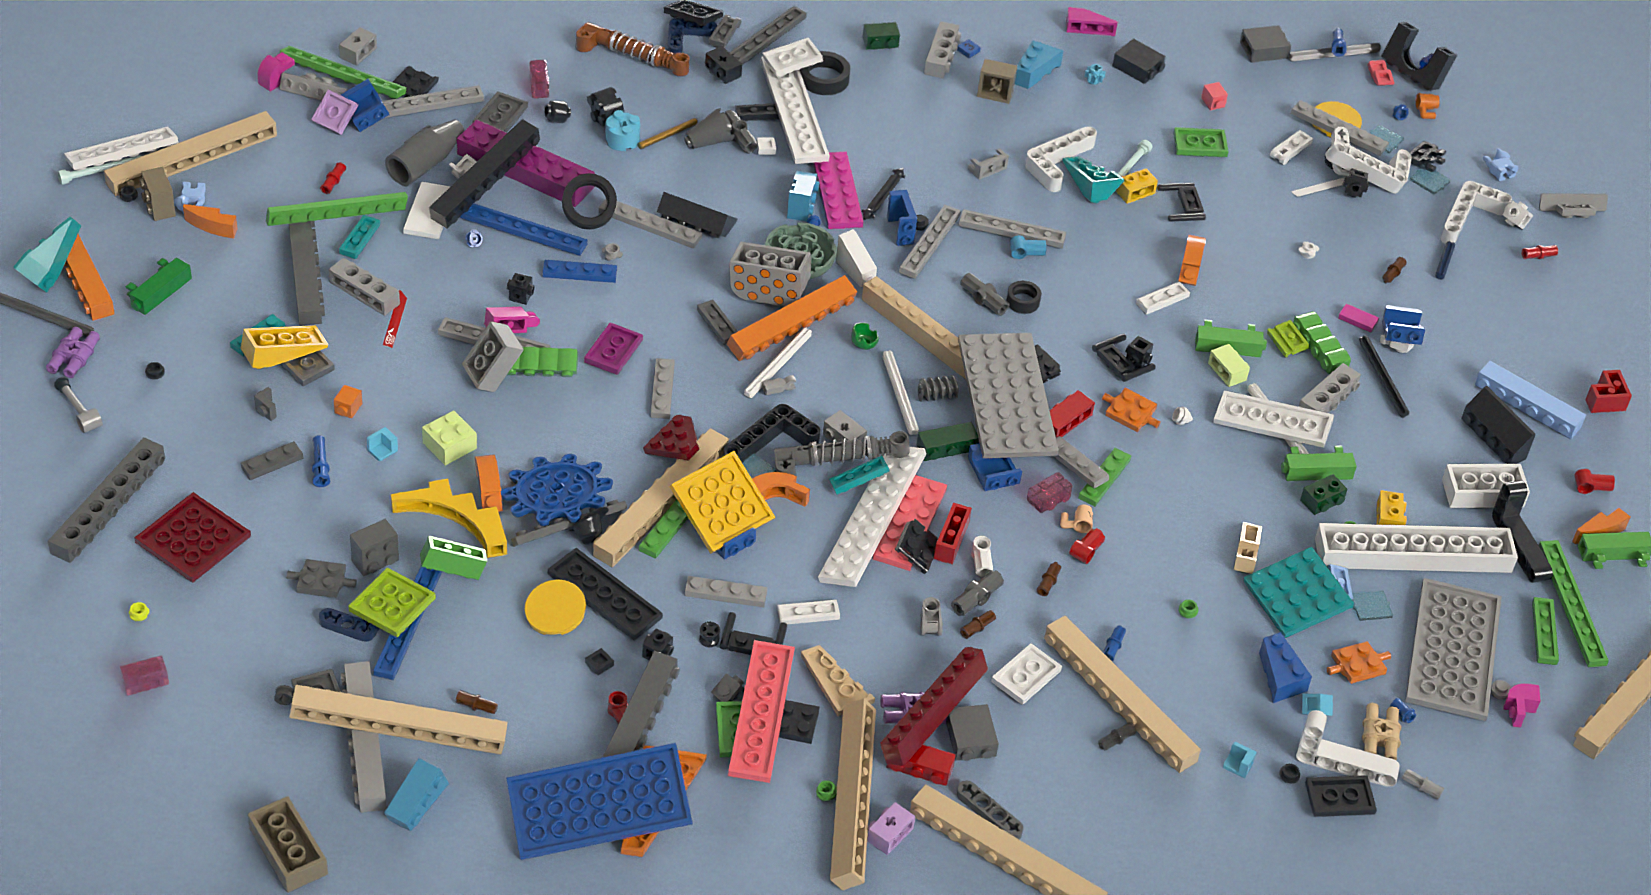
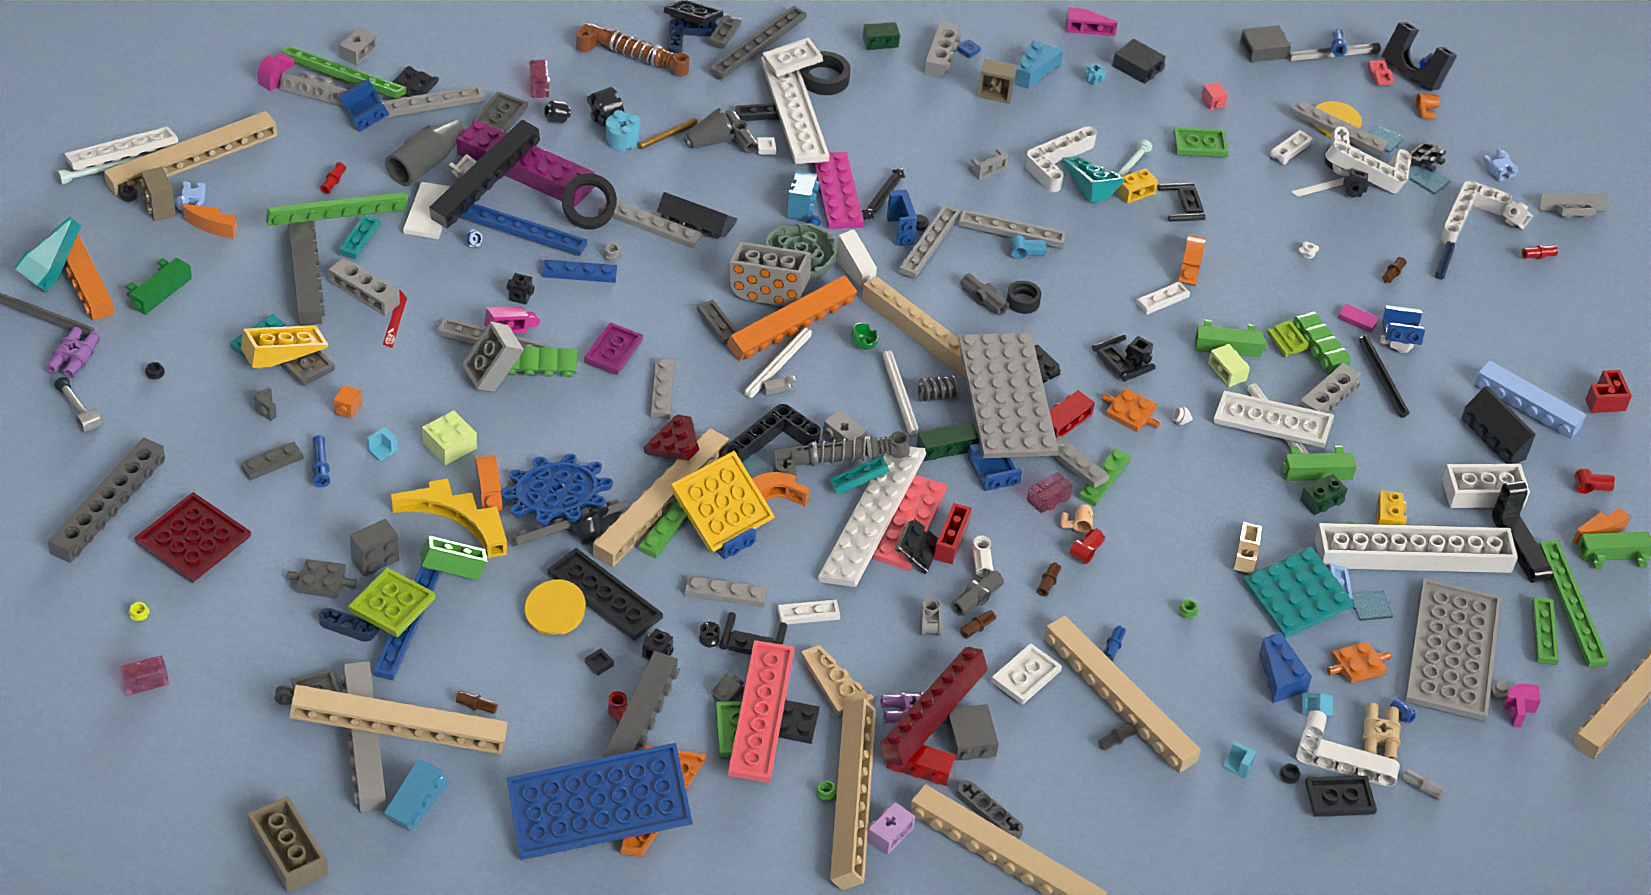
lavender plate [311,90,358,135] -> none
black brick [705,46,742,84] -> none
blue plate [1392,104,1408,120] -> none

